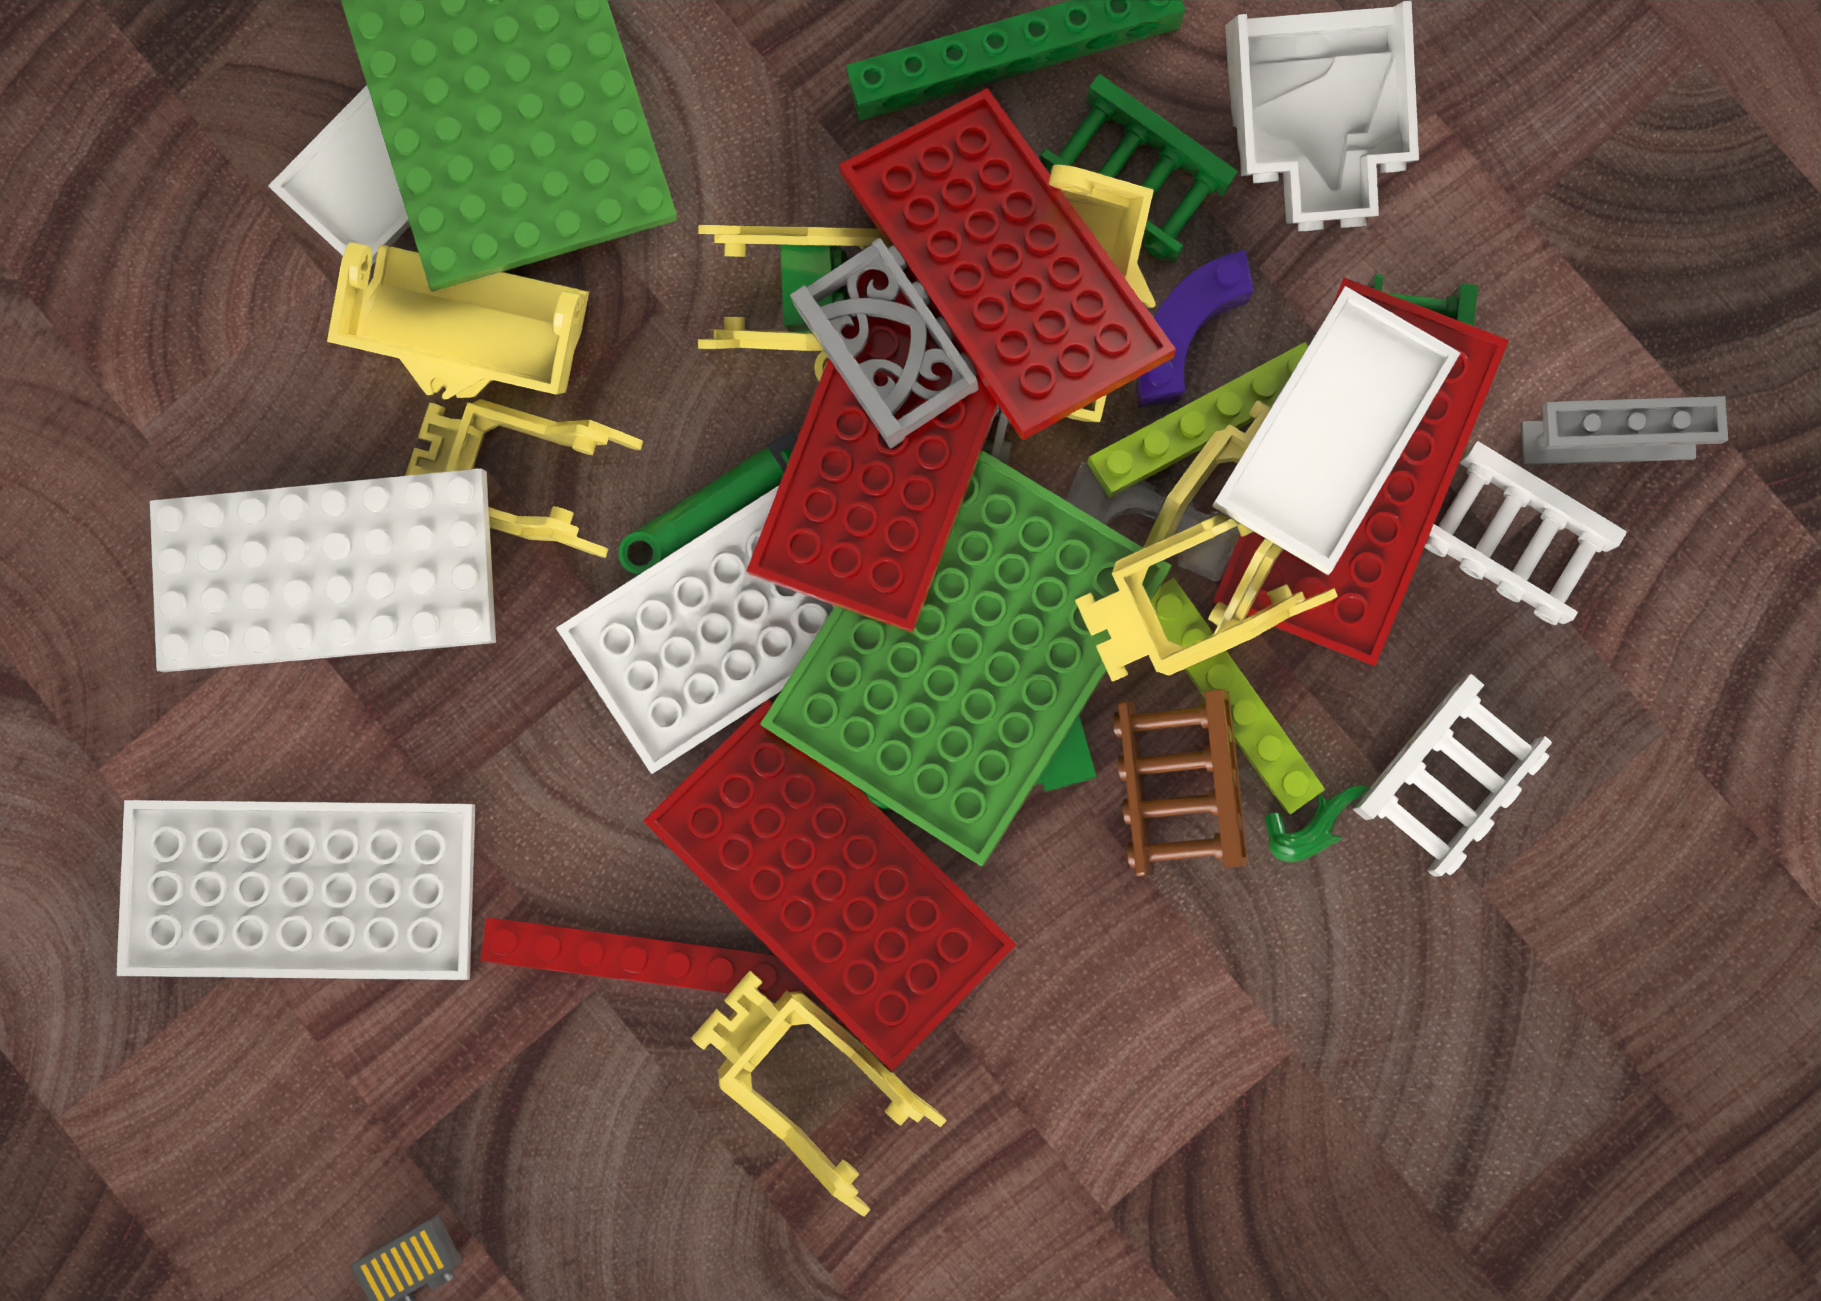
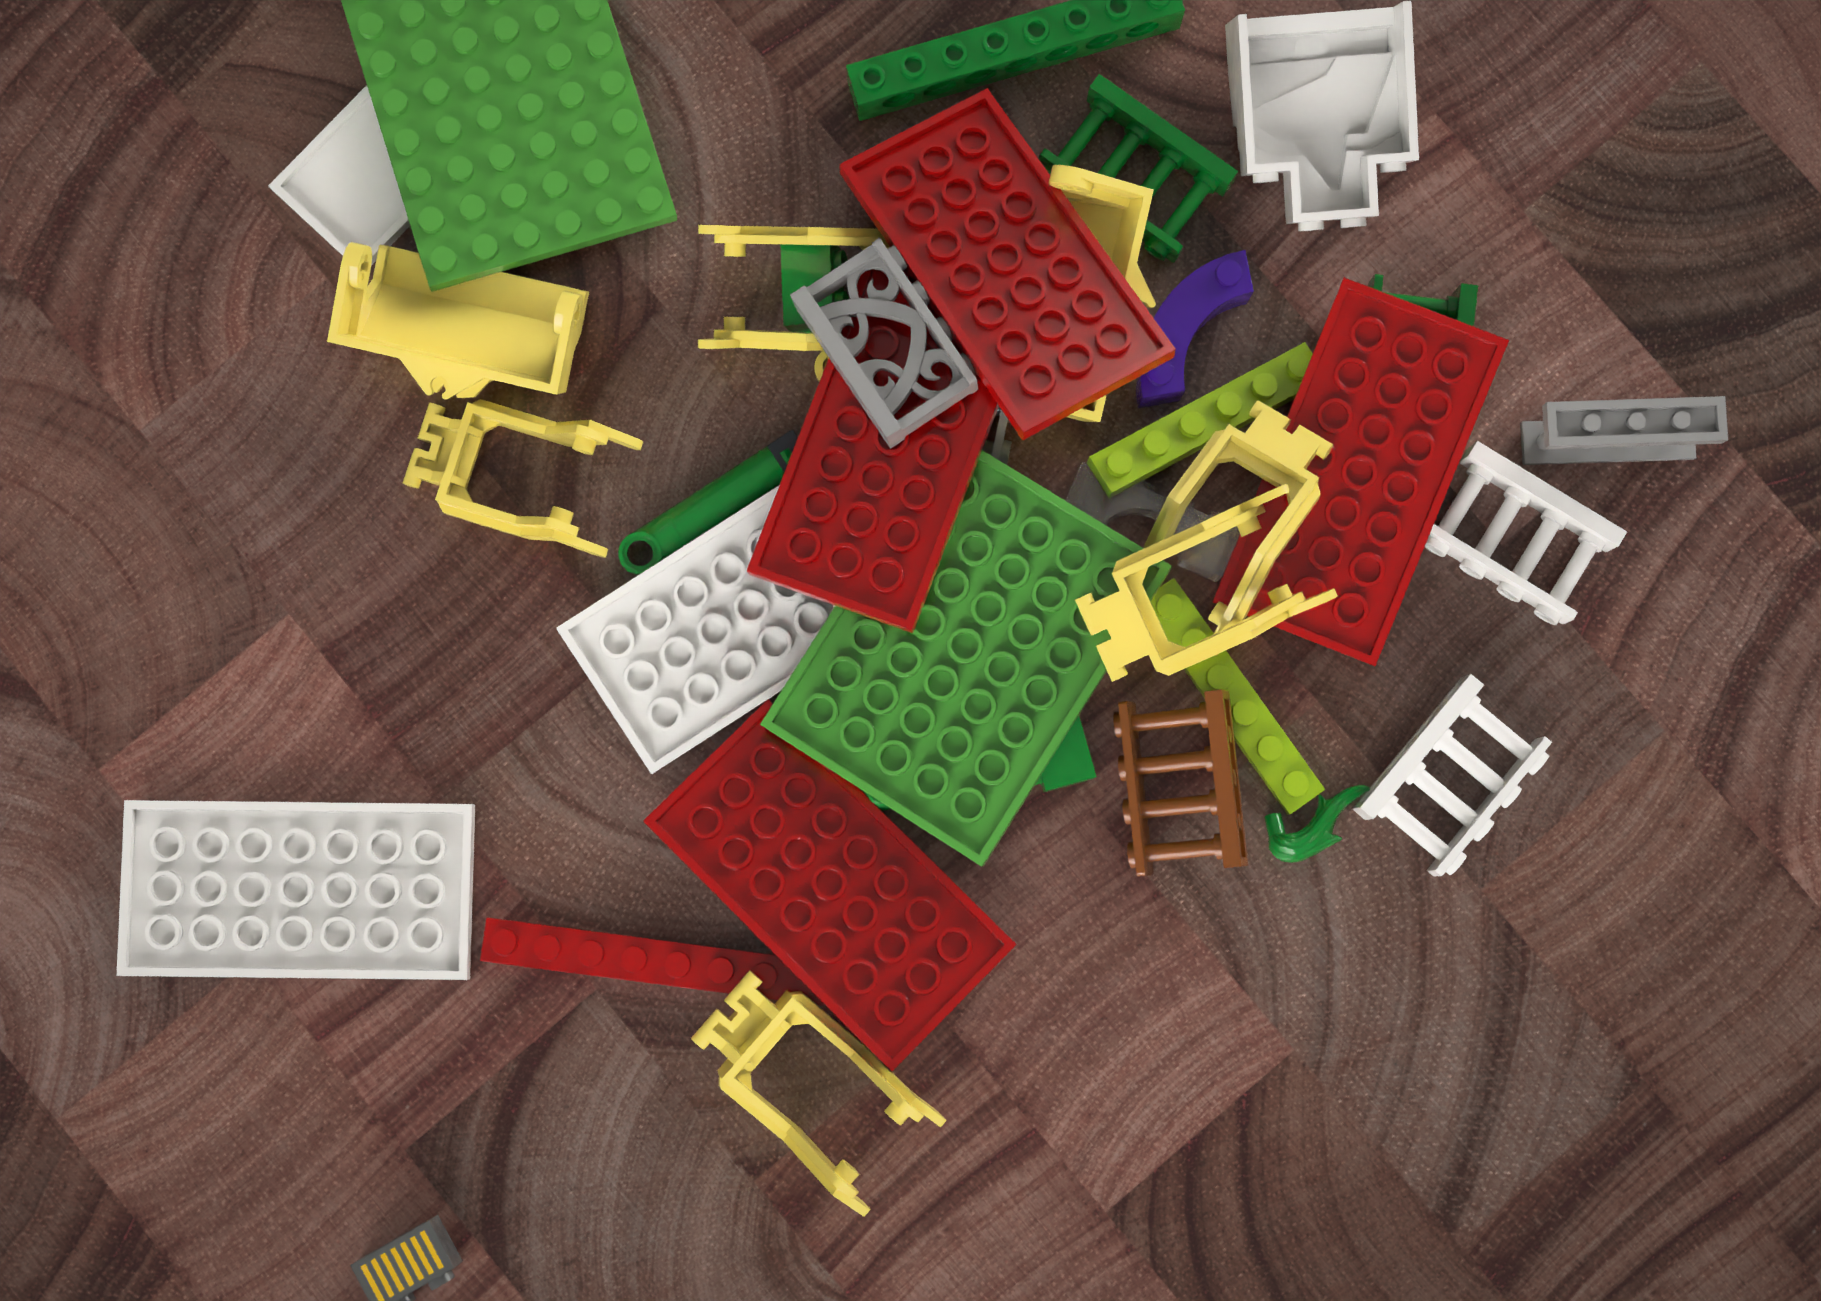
white plate [150,469,496,672] -> none
white tile [1212,286,1460,575] -> none

